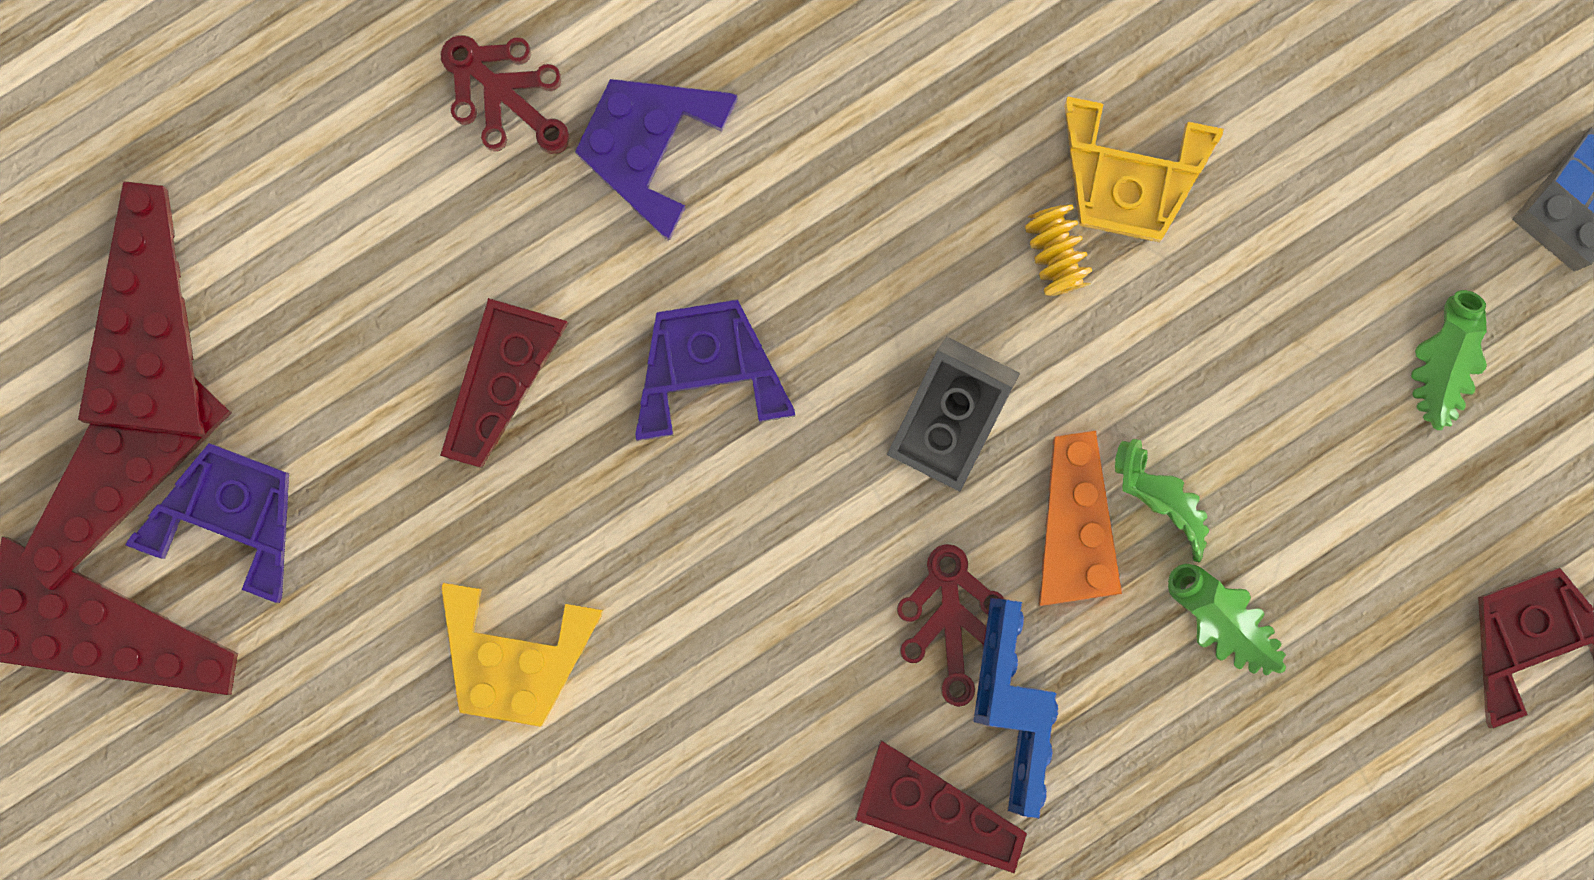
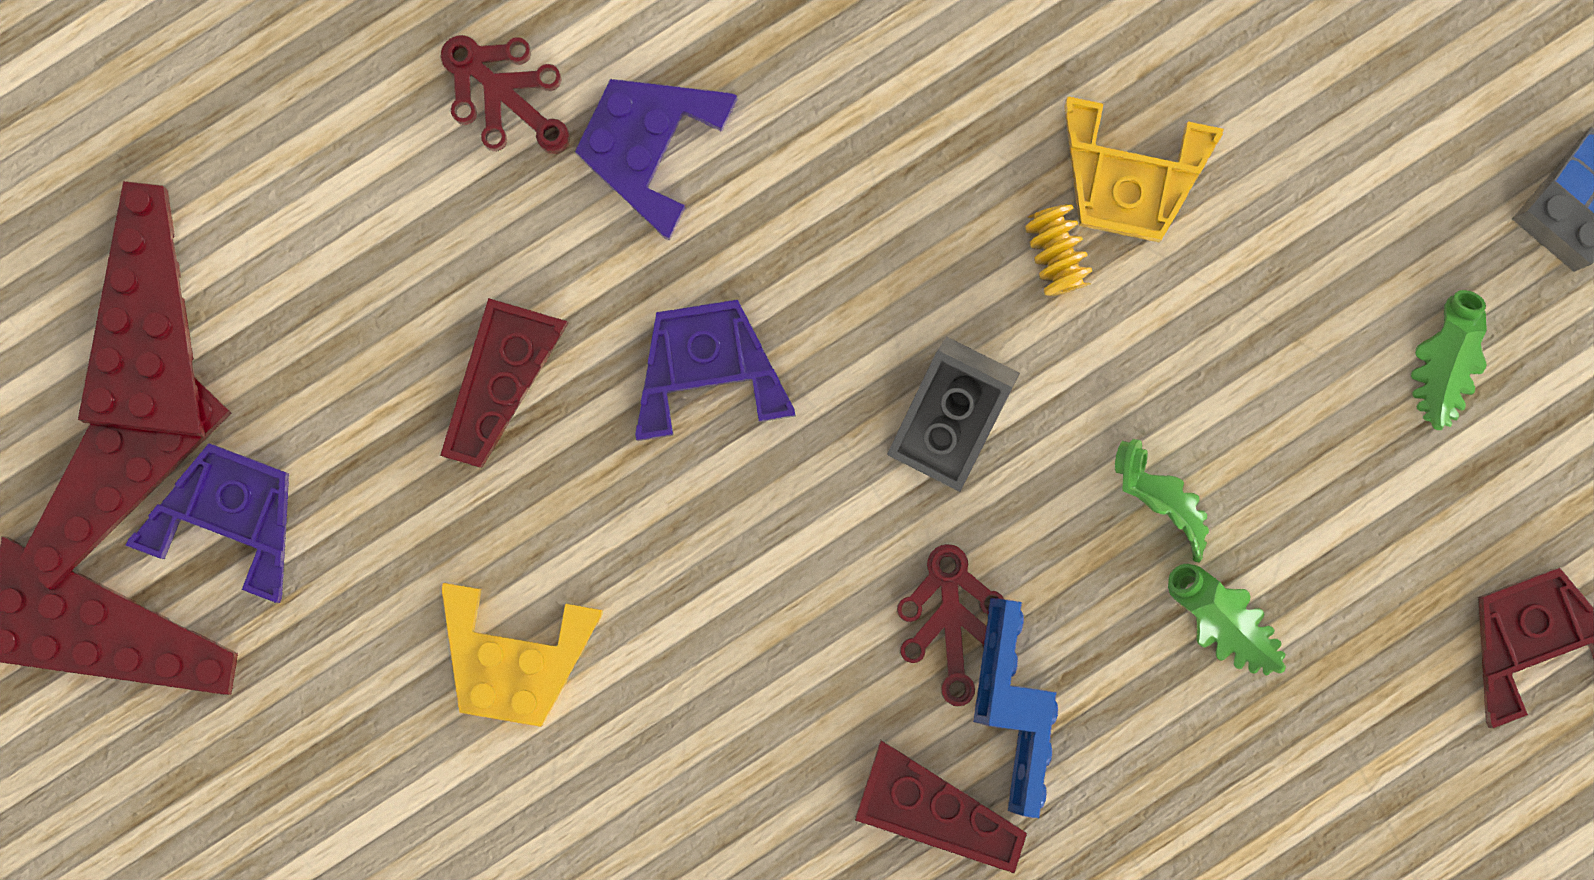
orange wing [1038,430,1122,606] -> none

